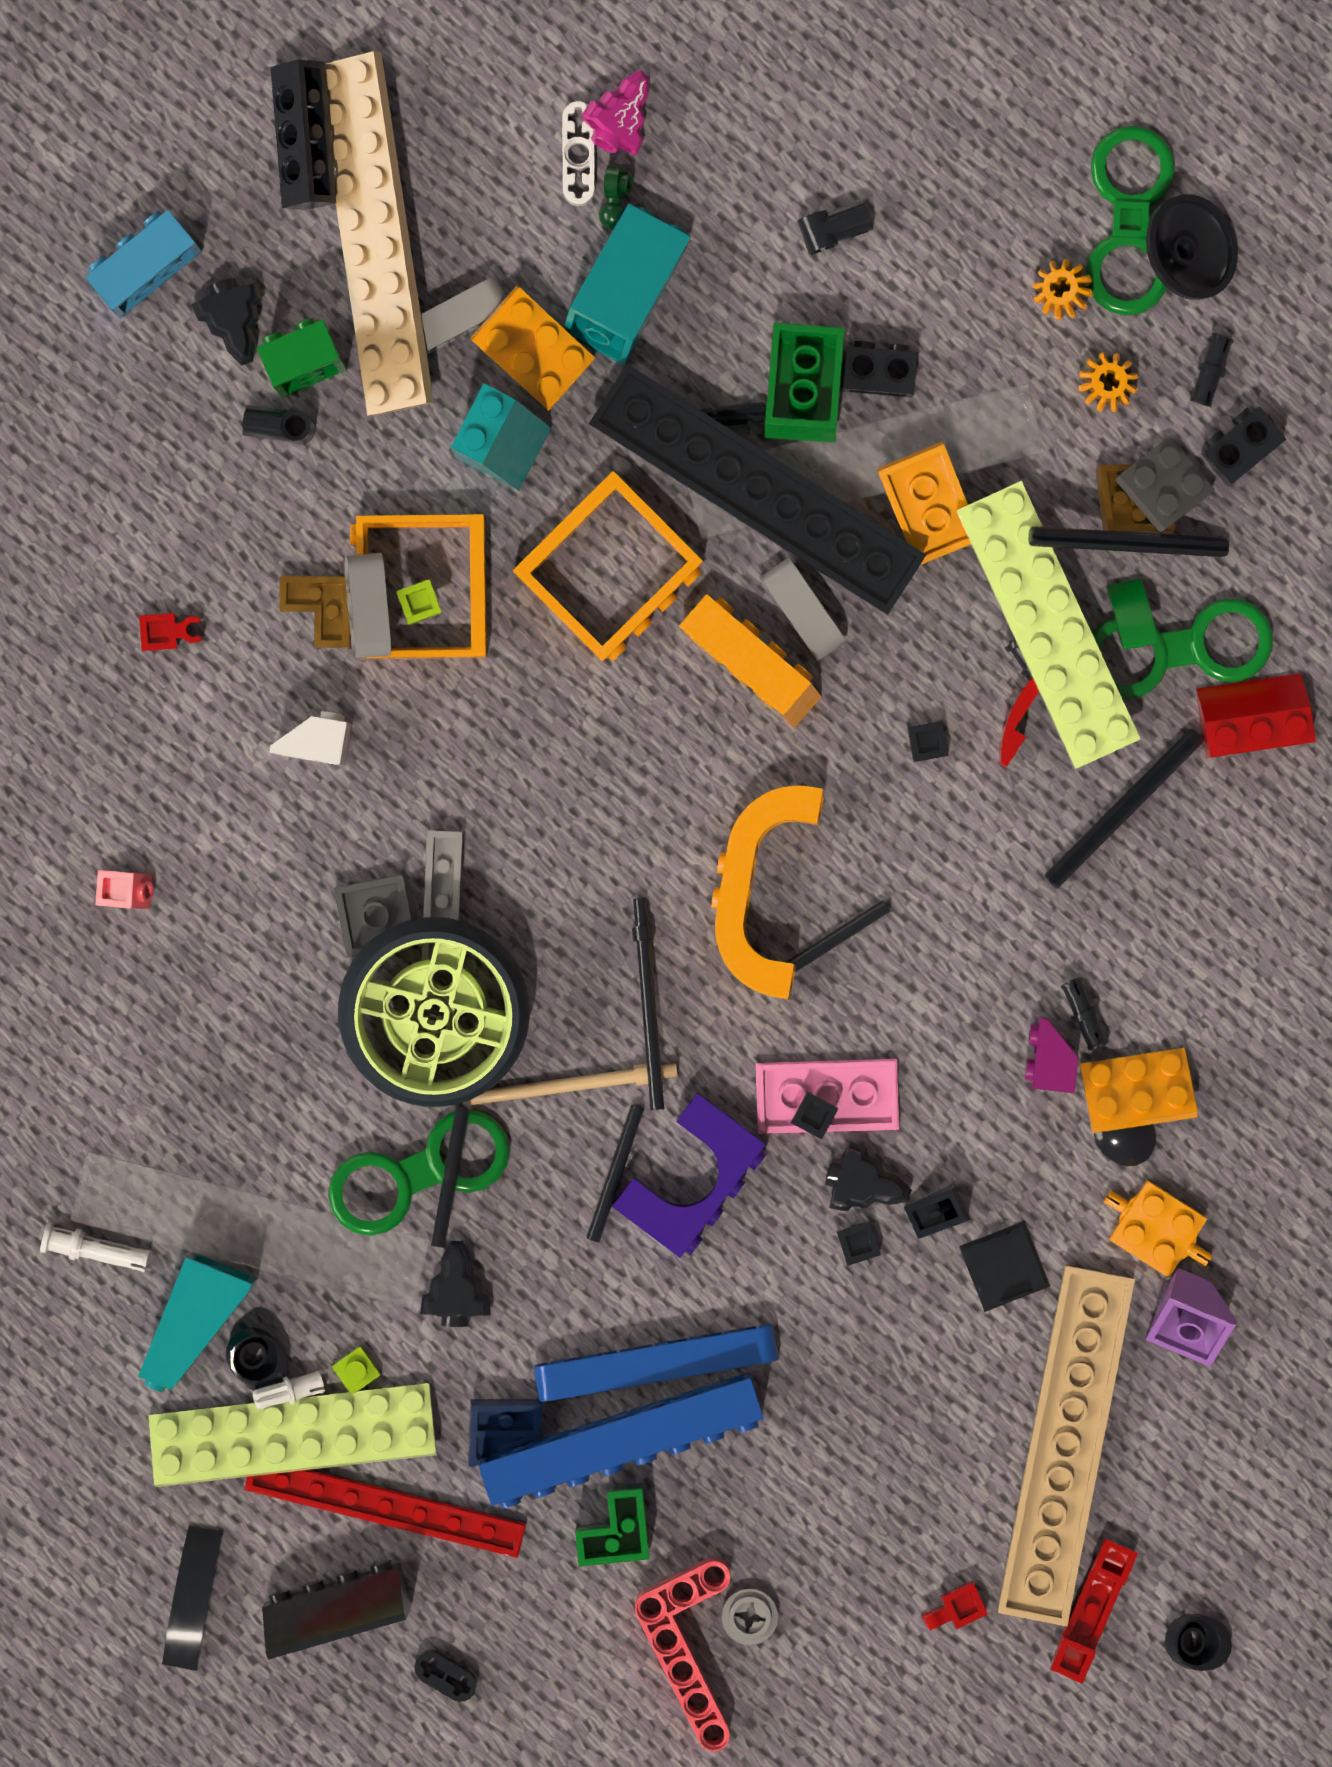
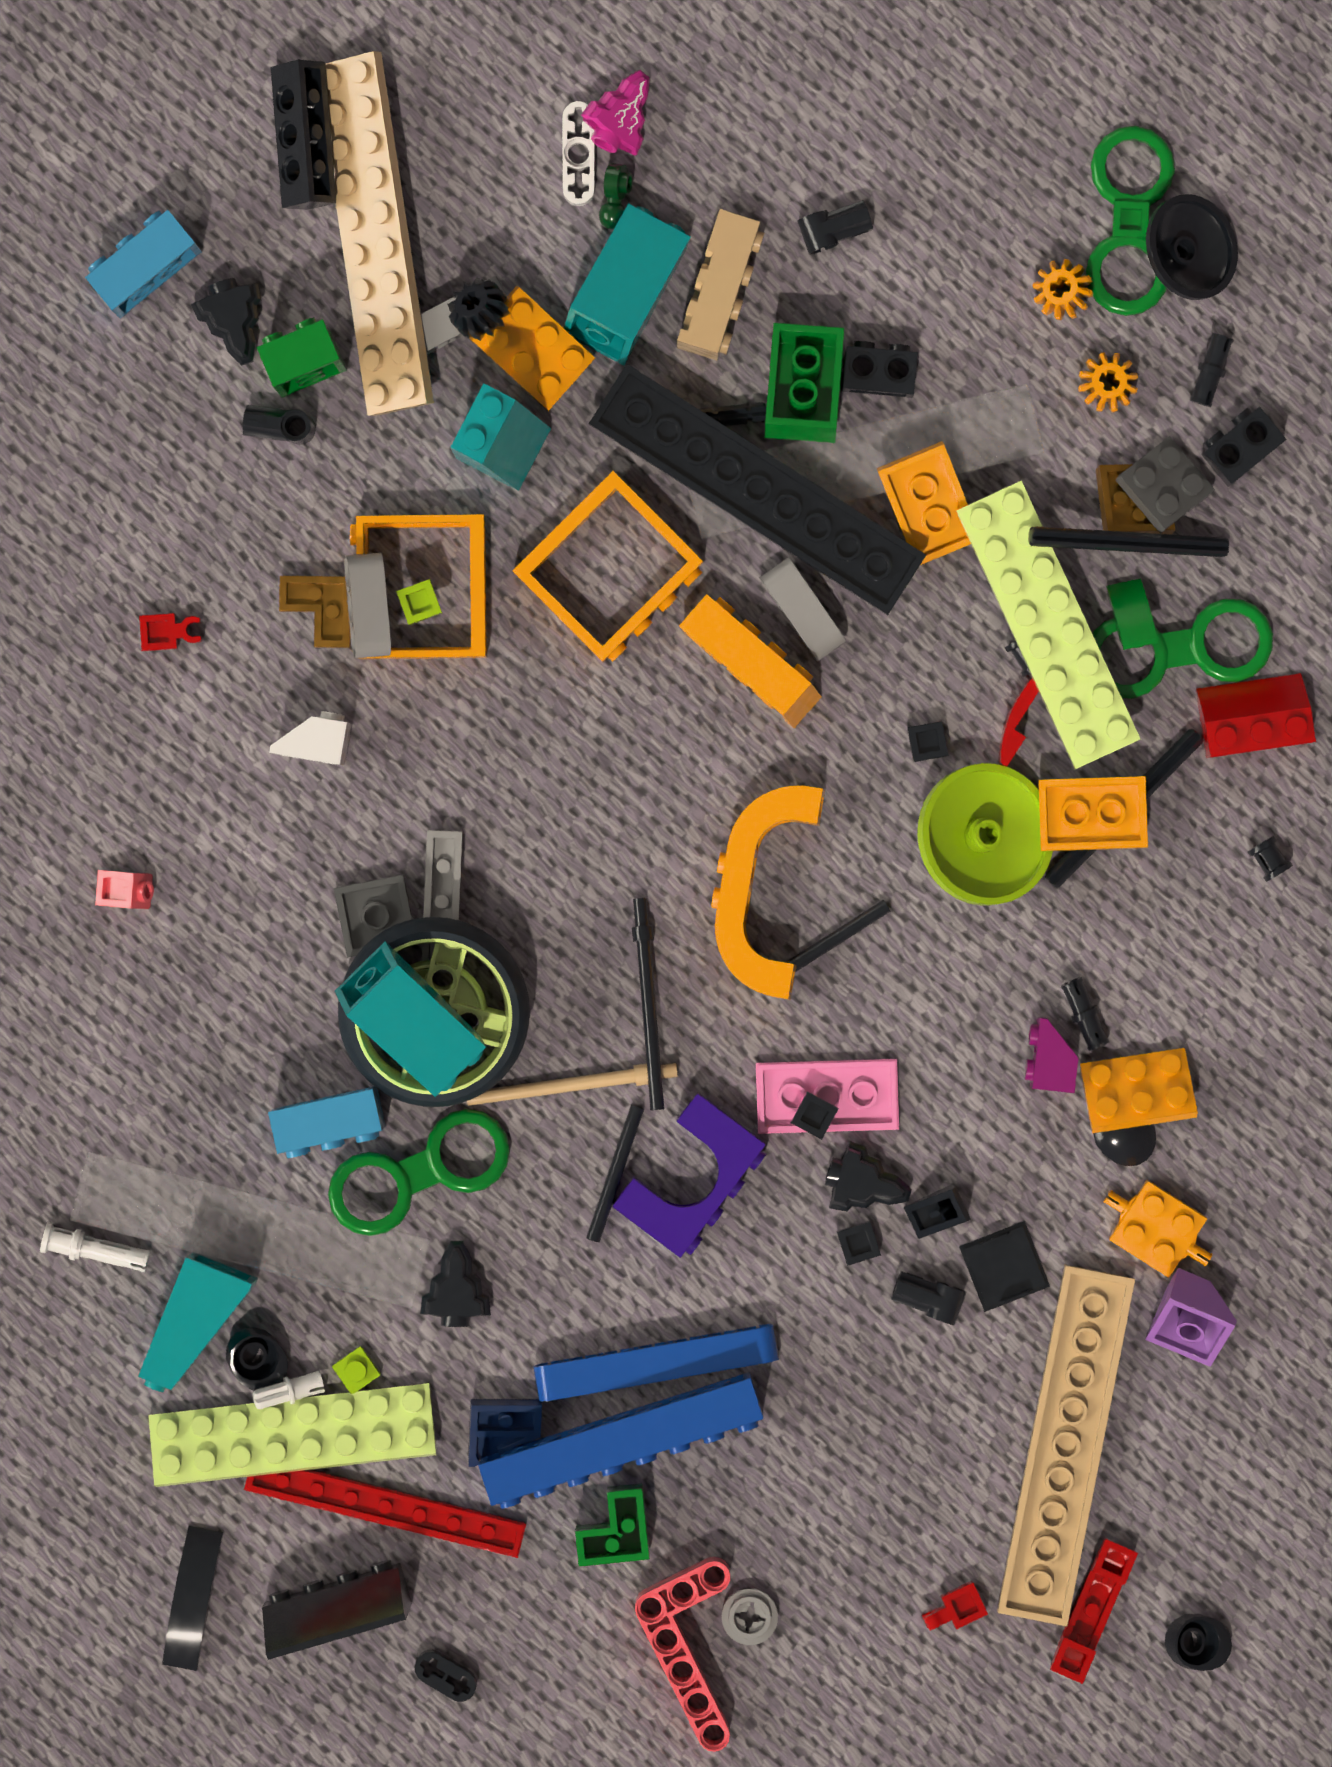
black bar [431,1106,470,1248] -> none
none -> dark azure brick [268,1086,386,1158]
none -> teal slope [335,941,486,1097]
none -> black gear [447,277,510,341]
none -> tan wedge [677,209,765,361]
none -> black piece [891,1271,967,1325]
none -> lime dish [917,763,1053,906]
none -> light orange plate [1038,776,1148,851]
none -> black bush [1248,836,1293,882]

